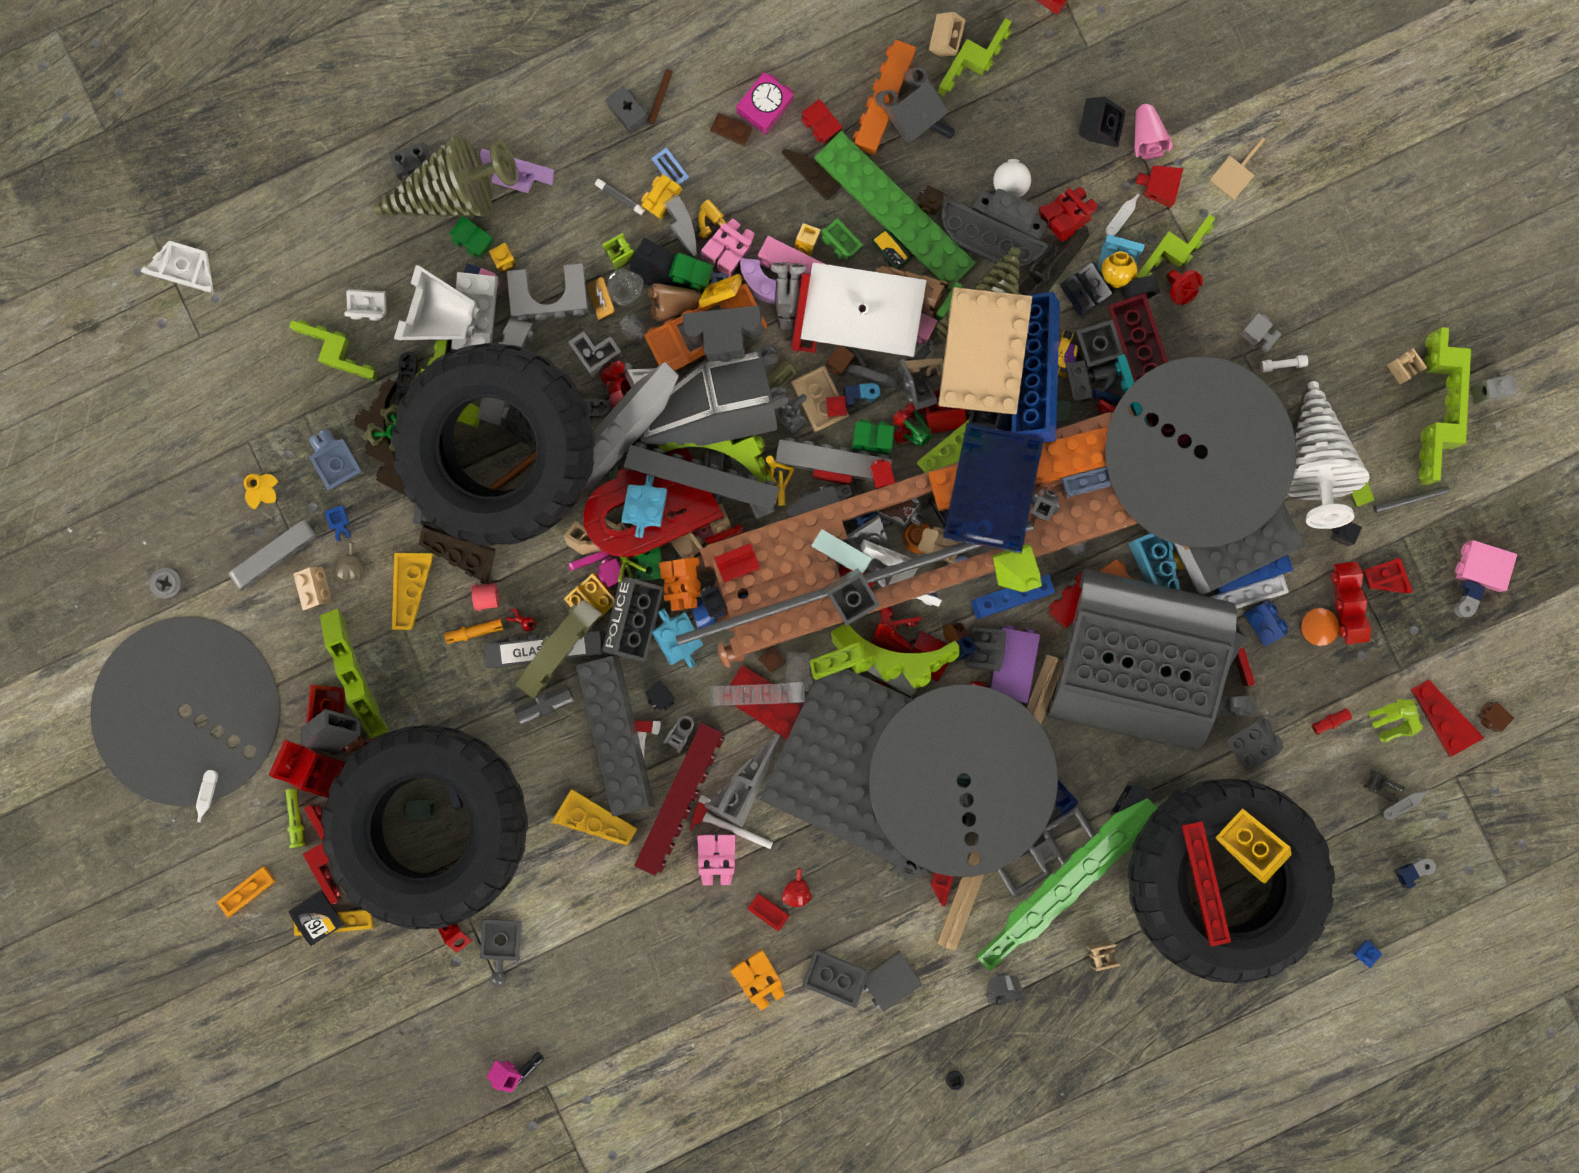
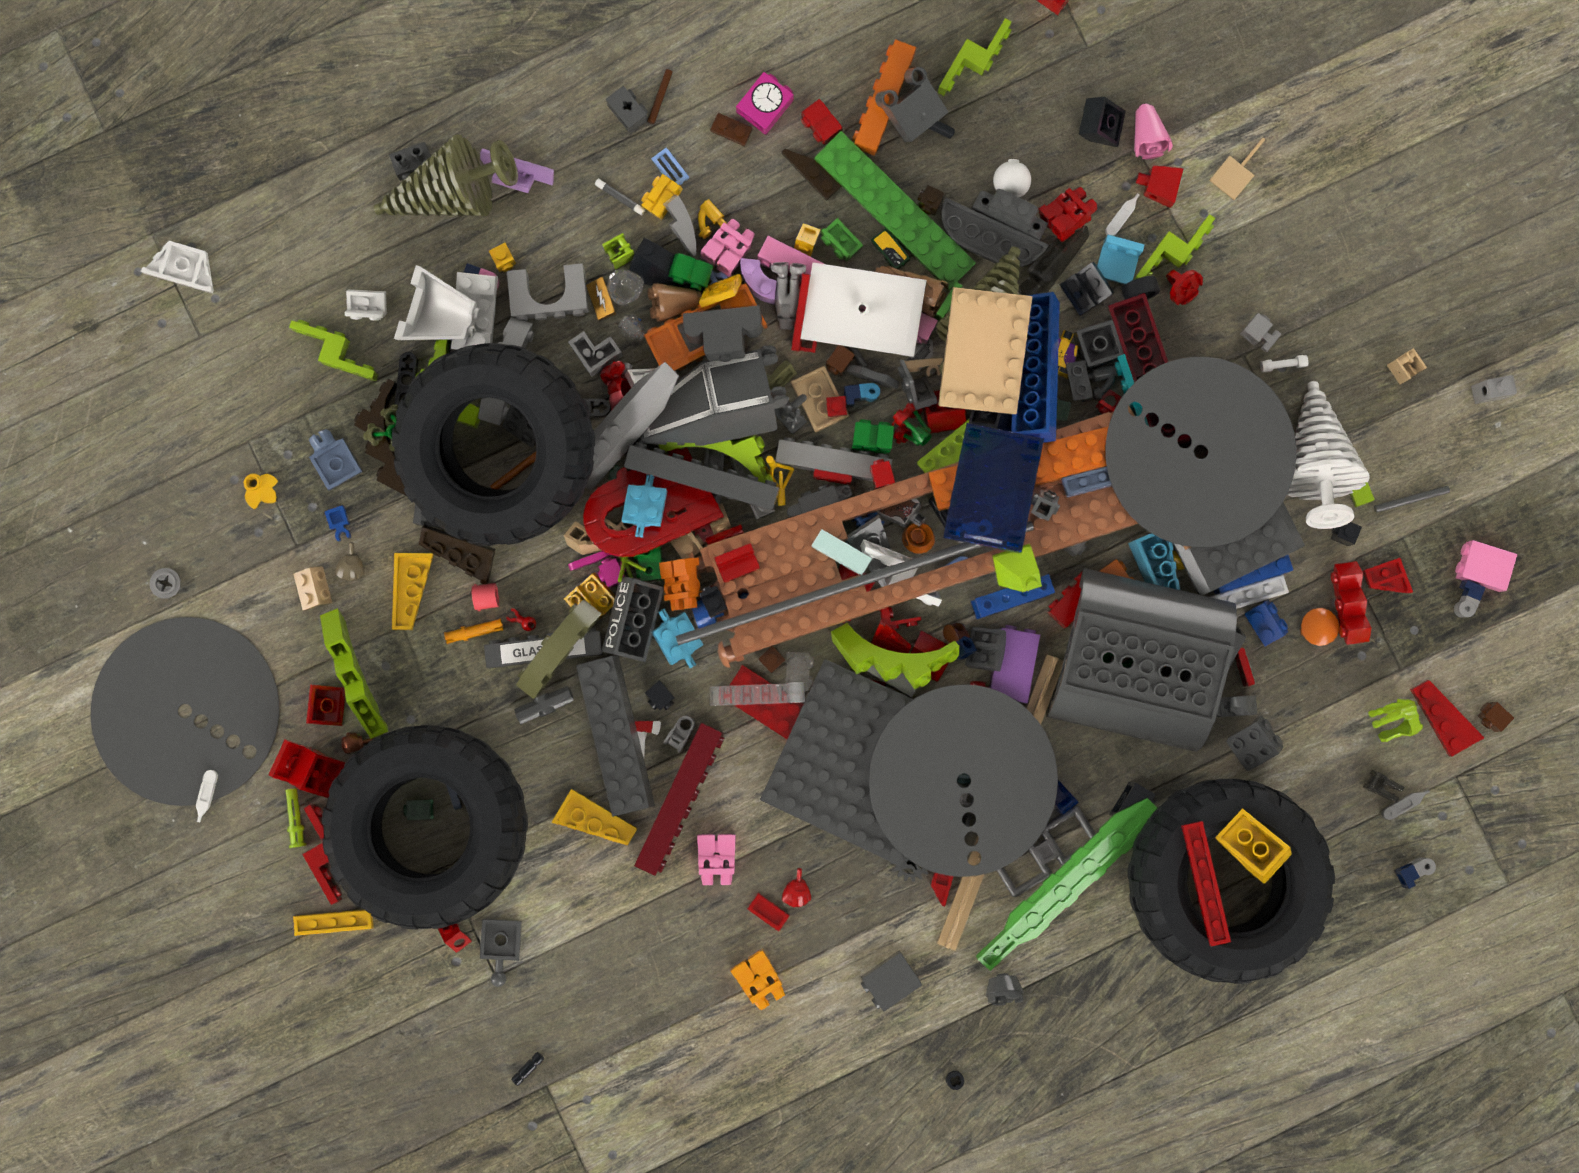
light orange tile [216,866,276,918] -> none
light grey beam [228,520,317,590] -> none
slope [289,890,344,946] -> none
dark grey brick [301,709,360,754] -> none
green brick [449,216,495,259] -> none
dark pink brick [486,1060,522,1093] -> none
white piece [690,795,773,849] -> none
light grey wedge [704,733,782,828] -> none
dark grey tile [802,949,869,1008] -> none
lime tile [810,641,867,680] -> none
dark grey brick [824,568,880,625] -> none
tan brick [918,527,960,564] -> none
tan brick [929,12,965,58] -> none
tan piece [1086,941,1120,971] -> none
dark blue bar [1092,390,1122,403] -> none
yellow plant [1101,252,1137,288] -> none
red pin [1311,708,1352,735] -> none
blue tile [1353,940,1382,968] -> none
lime bracket [1418,327,1471,485] -> none

